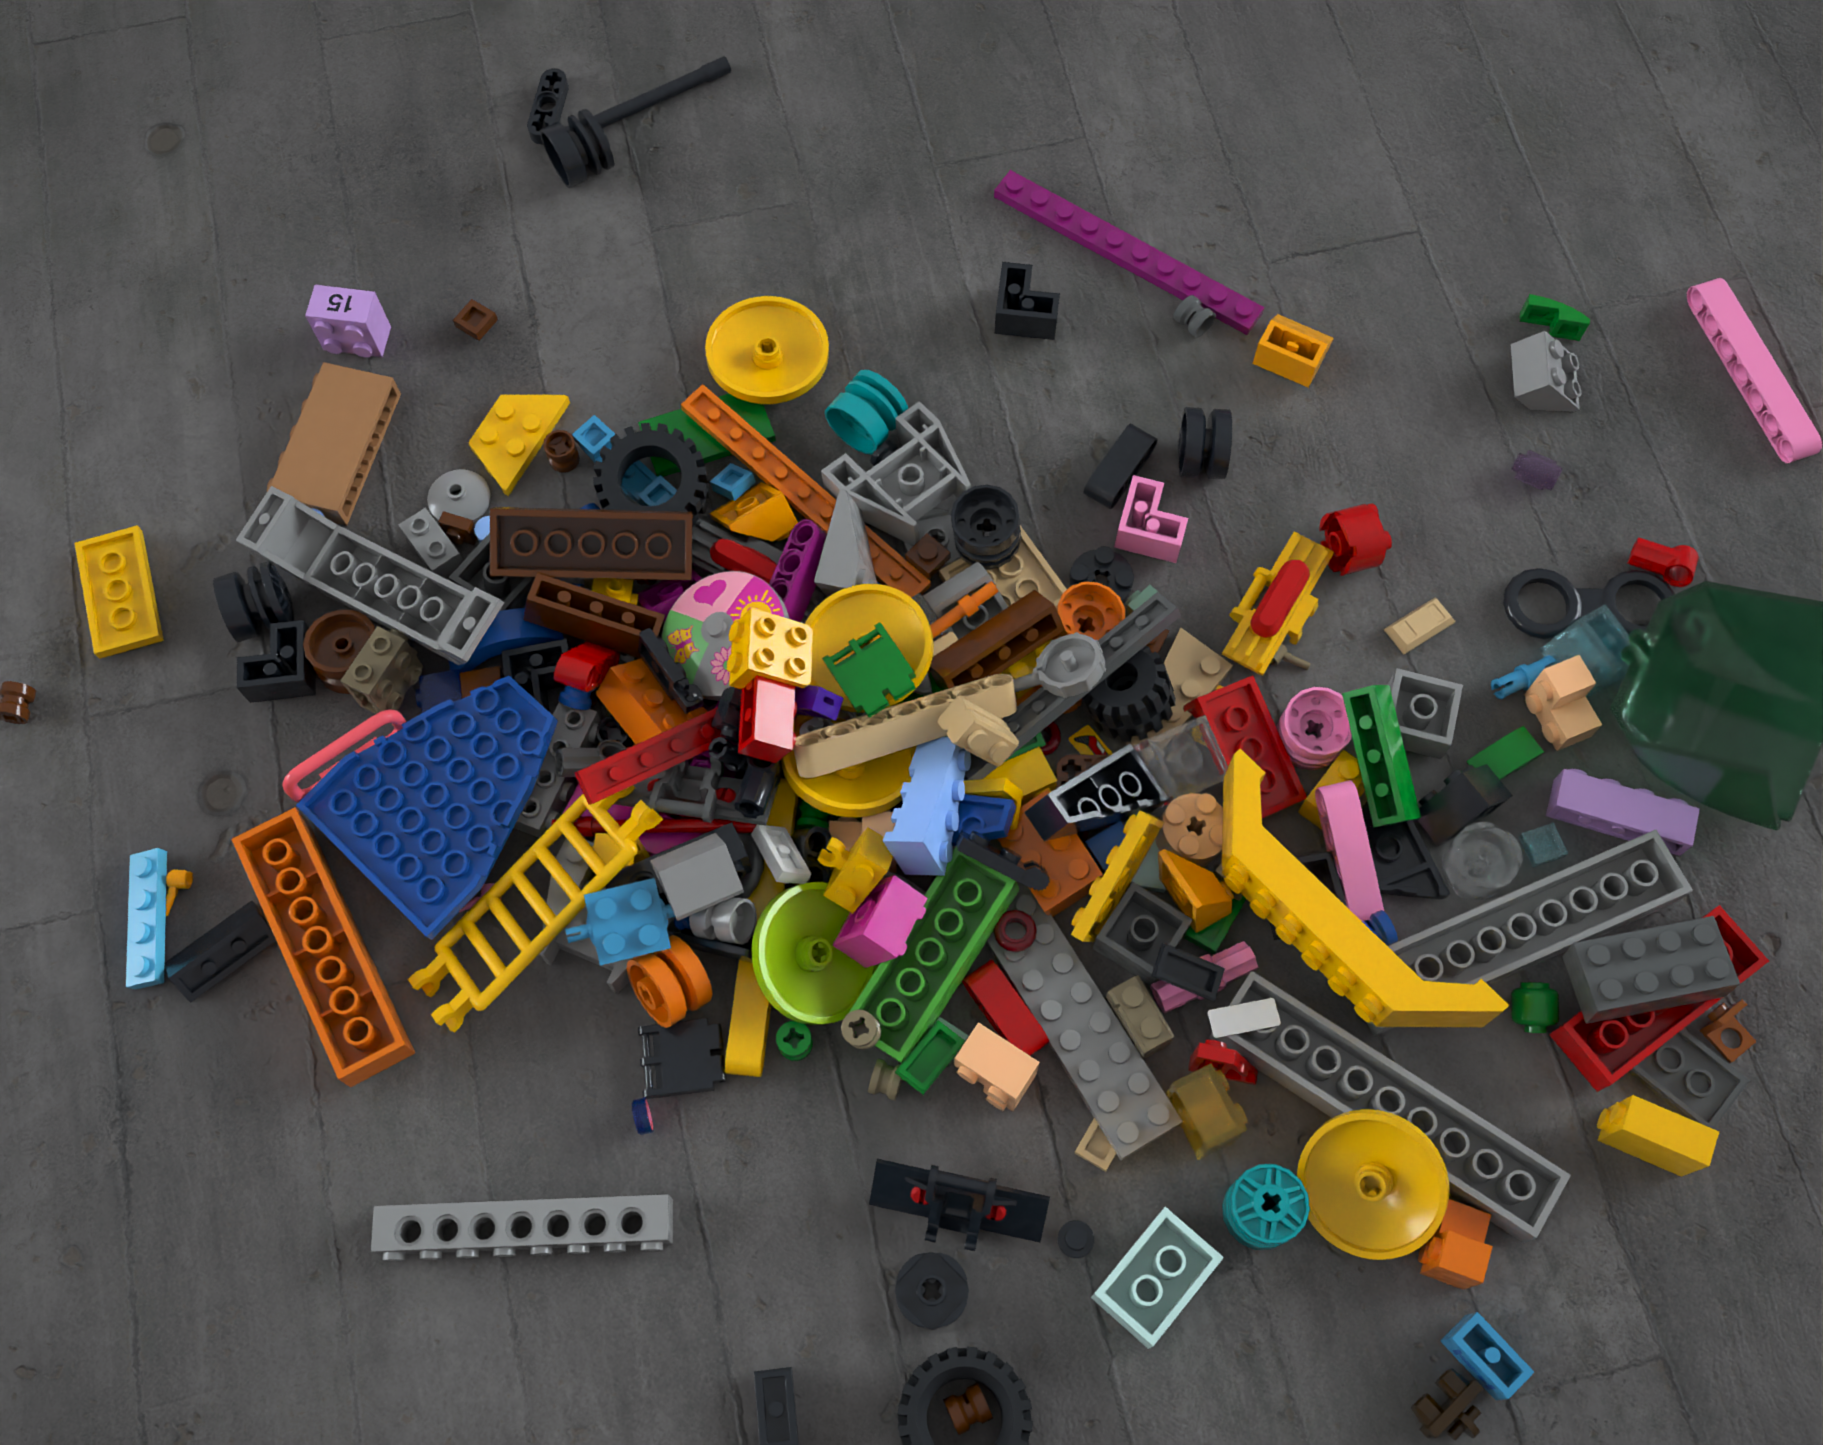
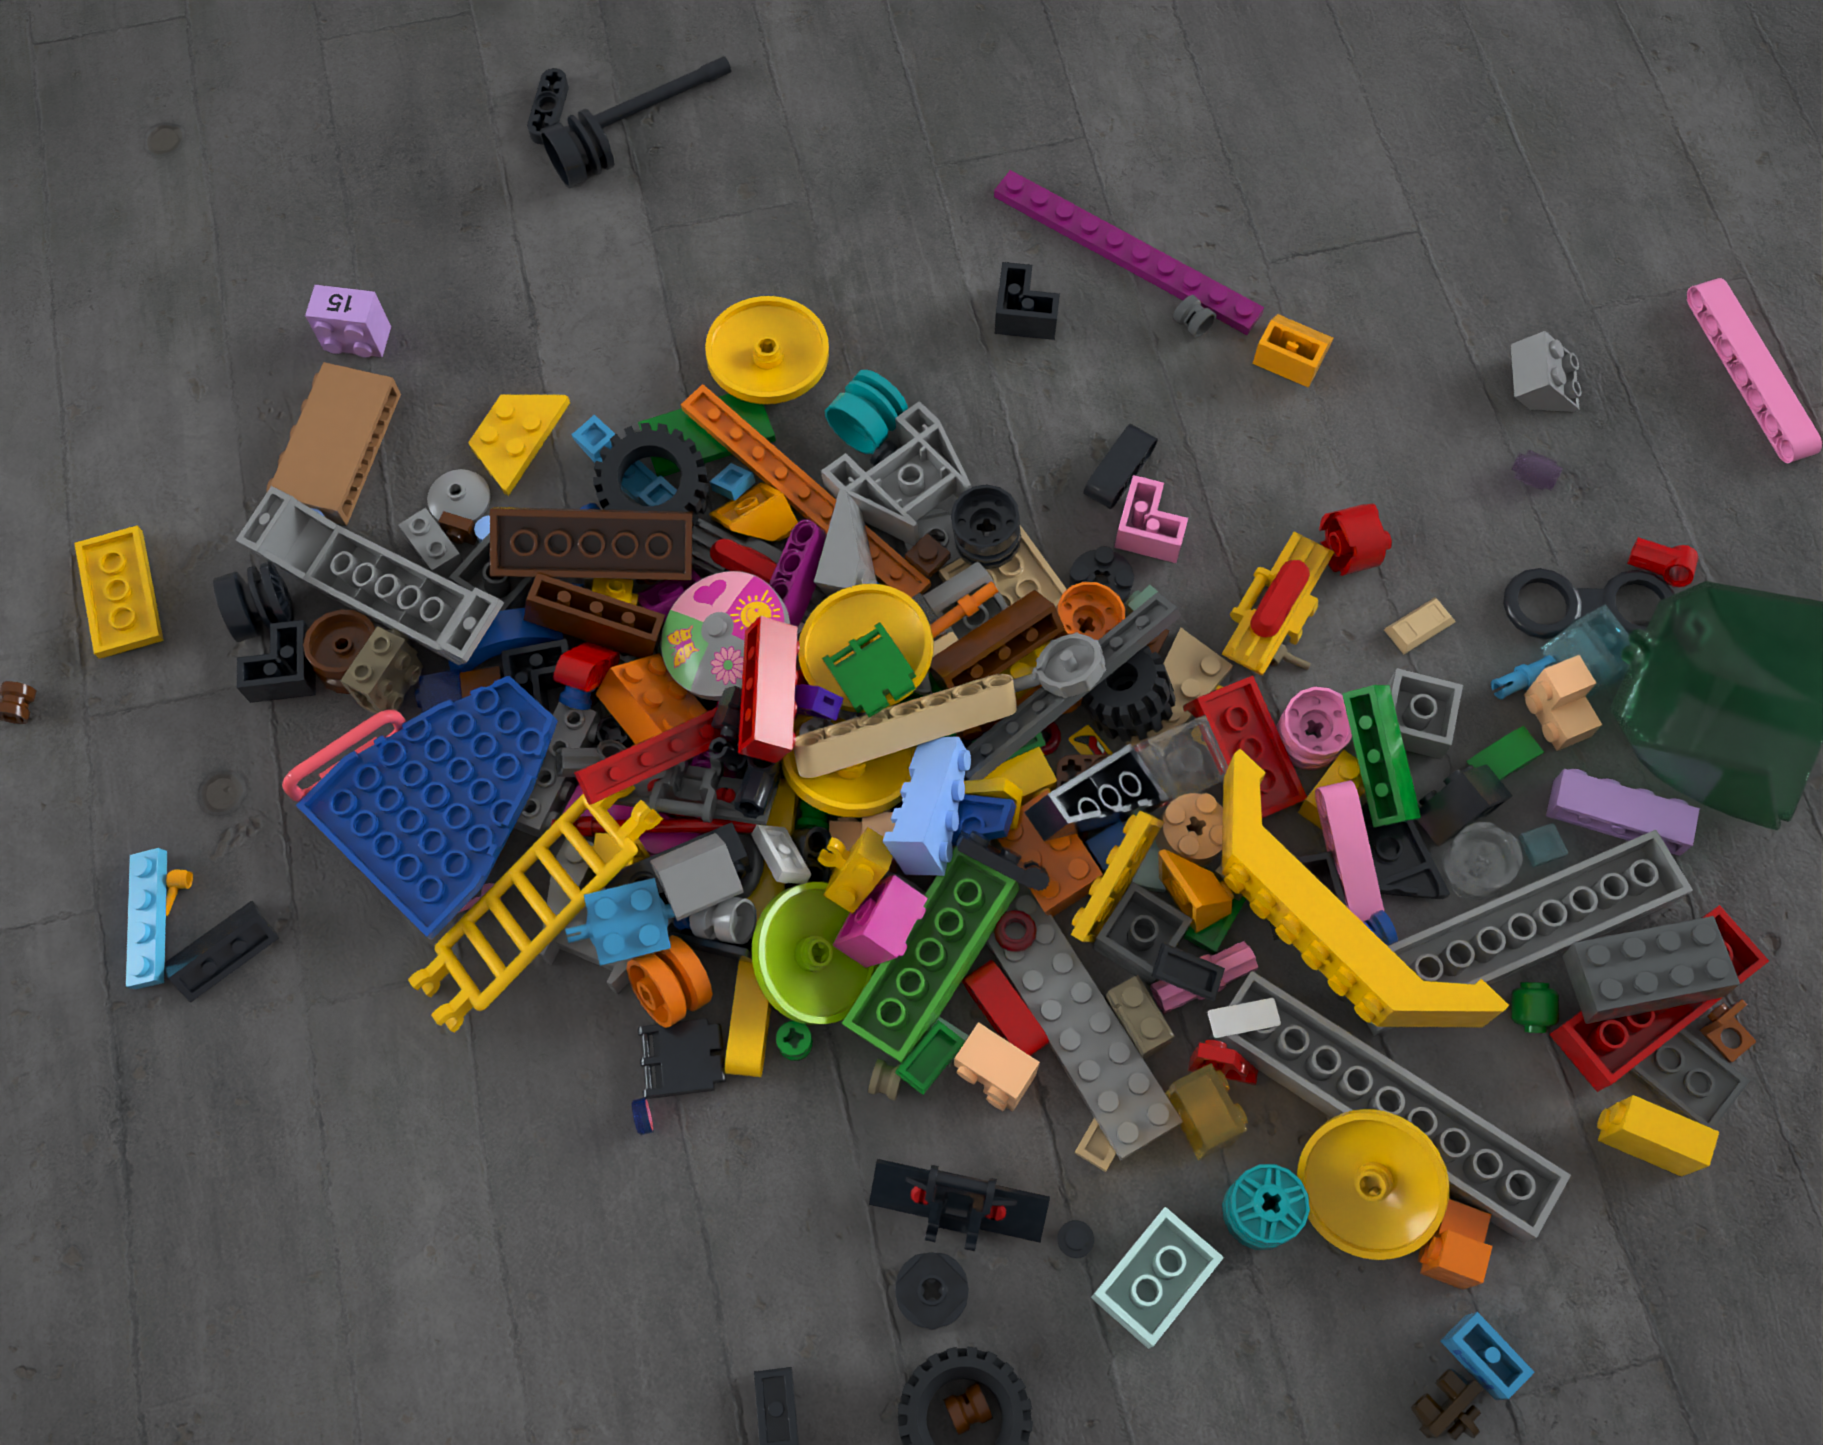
orange brick [231,807,415,1088] -> none
light grey brick [371,1194,673,1262] -> none
reddish brown plate [453,299,498,341] -> none
reddish brown wheel [543,430,580,473] -> none
black hinge [638,628,704,714] -> none
yellow bracket [727,607,813,690] -> none
dark tan wheel [841,1009,881,1050] -> none
tan brick [938,696,1019,767] -> none
black wheel [1178,407,1232,479] -> none
green slope [1519,294,1590,341] -> none

